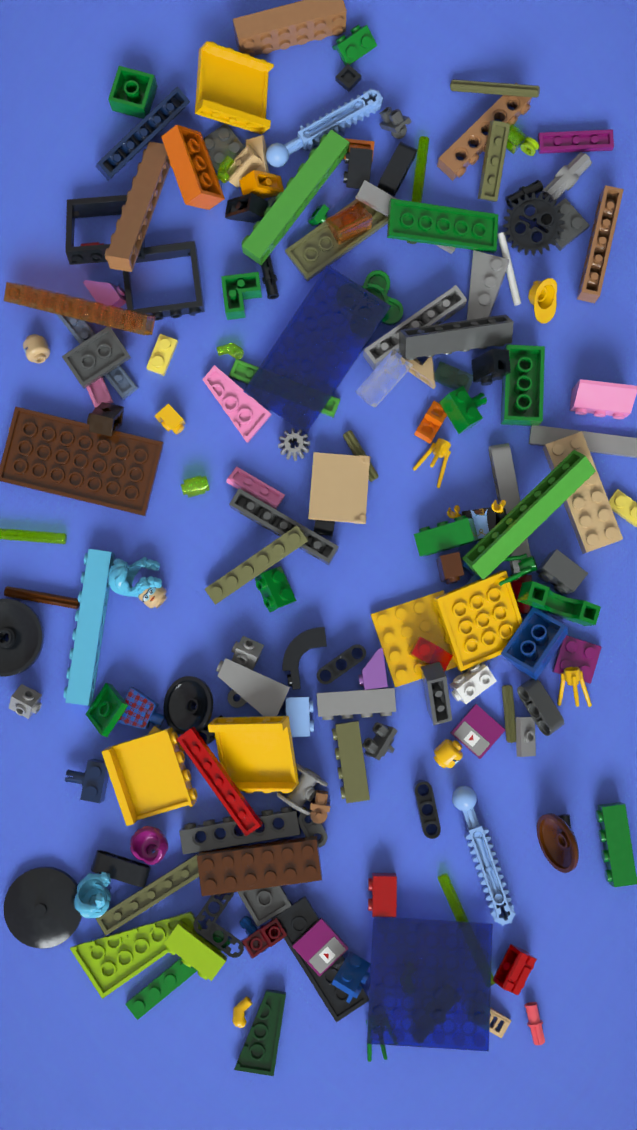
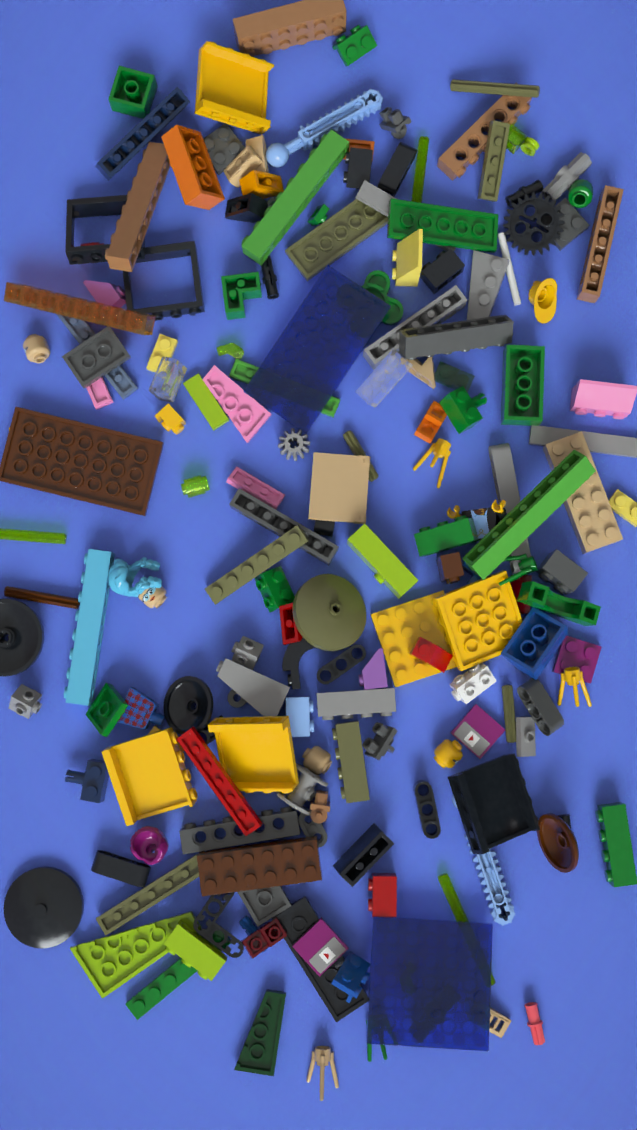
medium azure hair [74,872,111,918] -> none
dark brown brick [87,402,124,436] -> none
clear neon green arm [217,155,235,183] -> none
yellow arm [232,996,253,1028] -> none
clear orange slope [325,203,372,245] -> none
black plate [335,64,361,92] -> none
dark grey brick [421,662,452,725] -> none
black brick [472,349,511,385] -> none
red brick [493,944,537,995] -> none
magenta plate [538,129,614,154] -> none
none -> clear brick [148,356,187,403]
none -> lime tile [183,373,229,431]
none -> red slope [279,603,303,645]
none -> olive dish [293,574,366,651]
none -> tan head [302,746,332,775]
none -> tan plant [306,1046,339,1101]
none -> black brick [333,823,394,887]
none -> lime brick [347,523,419,599]
none -> light yellow slope [392,229,423,287]
none -> black brick [420,248,465,294]
none -> black panel [448,754,540,854]
none -> green head [568,179,593,208]

